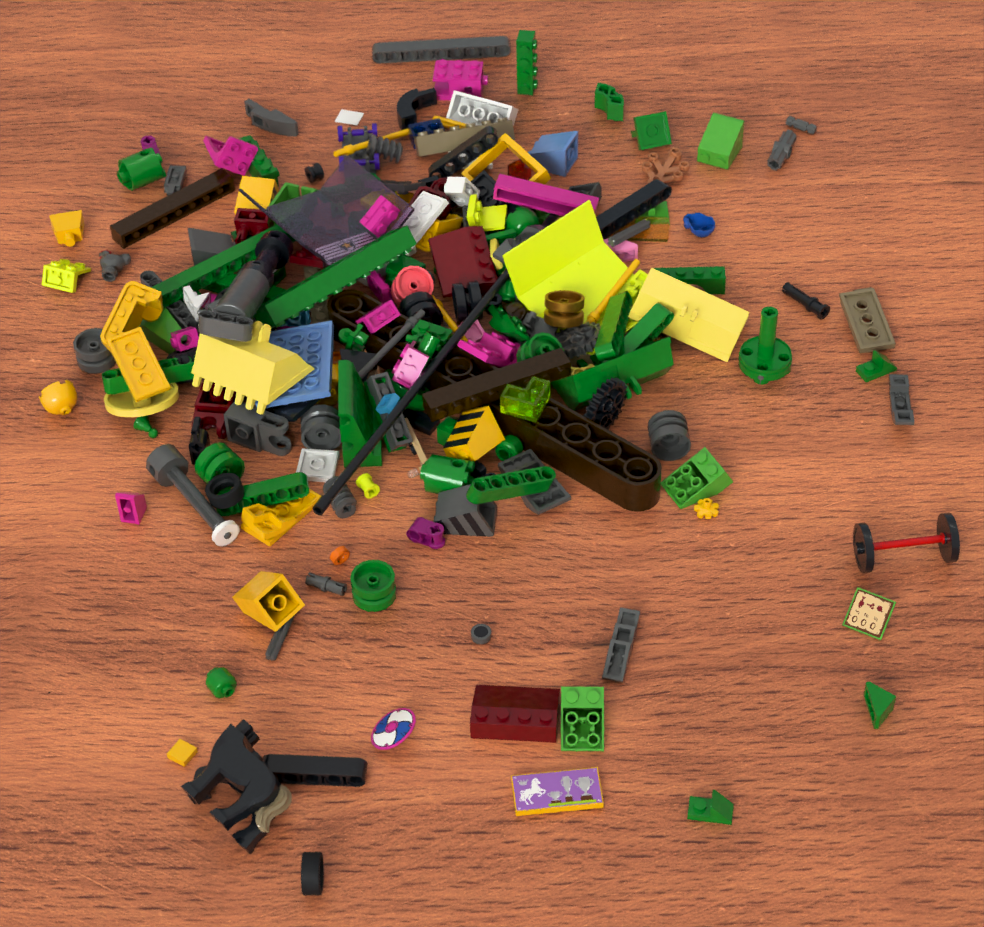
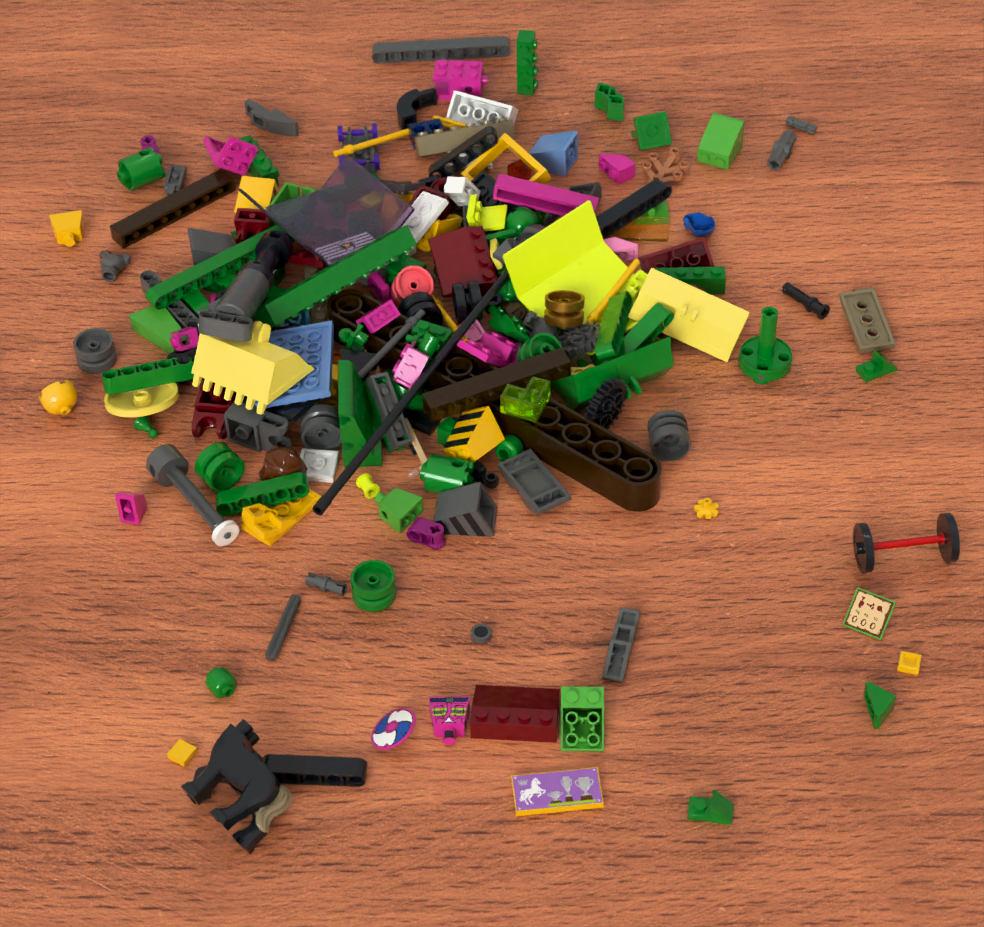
neon yellow bracket [42,259,91,293] -> none
yellow windscreen [100,281,163,354] -> none
yellow tile [106,327,170,402] -> none
white slope [183,285,210,322] -> none
black piece [189,417,211,465] -> none
black tyre [205,473,245,509] -> none
yellow slope [232,571,305,632] -> none
black tyre [301,852,324,895] -> none
black wheel [305,163,324,183] -> none
dark grey piece [323,476,357,518] -> none
orange tile [330,546,350,565] -> none
white sticker [335,109,364,125] -> none
dark pink brick [359,195,401,238] -> none
dark grey piece [366,134,403,164] -> none
dark azure tile [375,393,400,414] -> none
green beam [466,466,556,504] -> none
dark grey axle [607,219,650,247] -> none
bright green slope [661,447,733,509] -> none
dark grey slope [889,374,914,425] -> none
none -> reddish brown head [259,445,308,481]
none -> bright green torso [375,488,424,533]
none -> dark pink torso [429,696,470,745]
none -> dark pink slope [598,153,635,184]
none -> dark red wedge [638,237,714,274]
none -> yellow tile [897,651,922,675]

